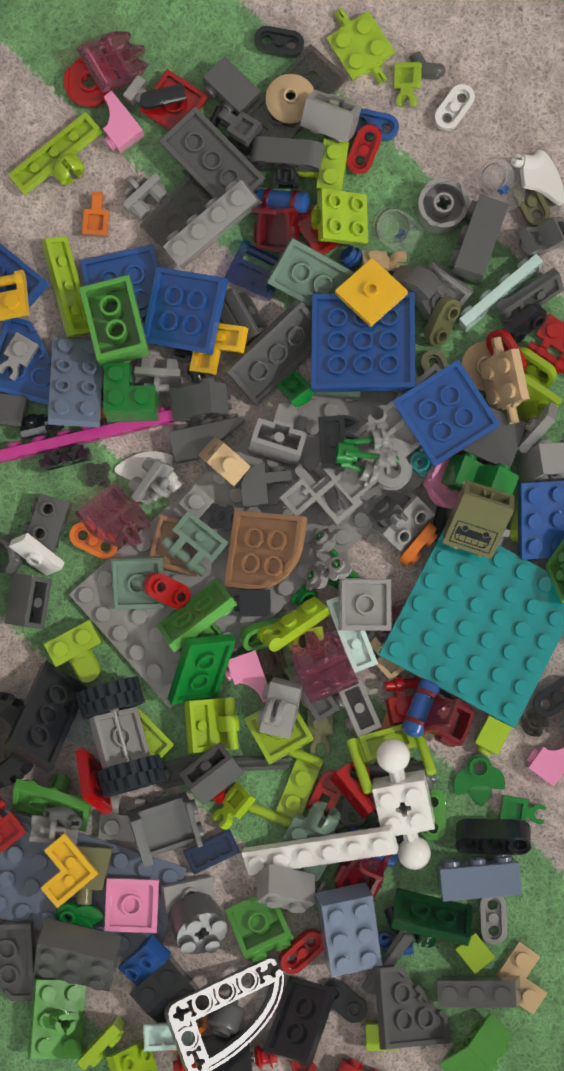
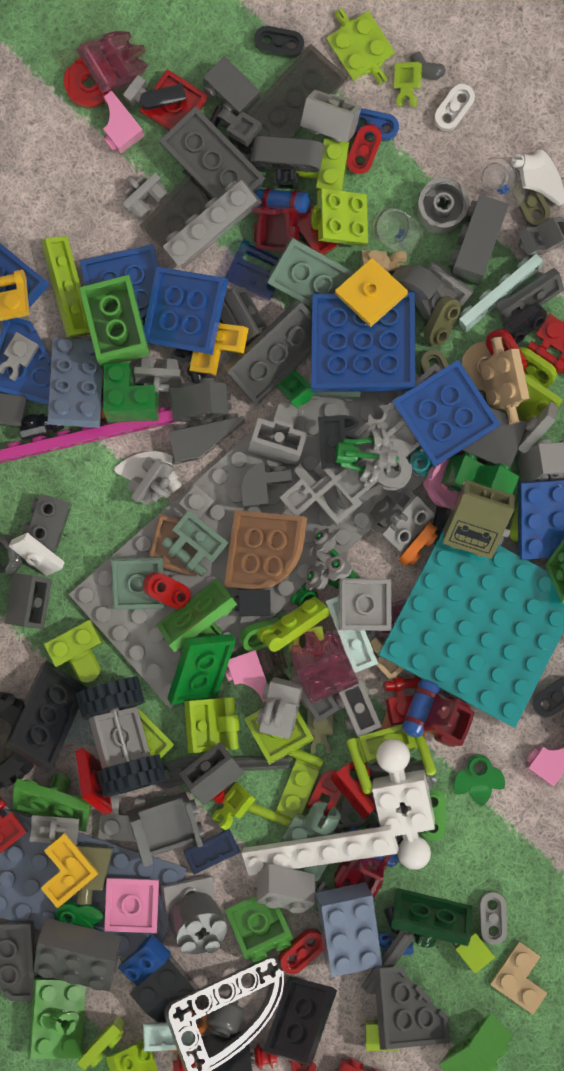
lime plate [8,111,103,196] -> none
black plate [39,445,93,472] -> none
dark grey arm [43,806,82,830] -> none
orange plate [69,522,119,560] -> none
clear pink plate [75,482,151,548] -> none
orange plate [82,191,110,237] -> none
clear smoke plate [86,462,111,488] -> none
tan torso [198,436,251,487] -> none
black plate [208,503,234,530] -> none
tan dish [265,74,314,124] -> none
black plate [323,979,367,1023] -> none
blue plate [338,246,362,269] -> none
sand blue brick [436,854,522,902] -> none
dark grey brick [437,975,521,1008] -> none
black beam [455,818,531,855] -> none
lime brick [473,715,512,757] -> none
green plate [499,795,546,824] -> none
clear smoke plate [520,709,550,737] -> none

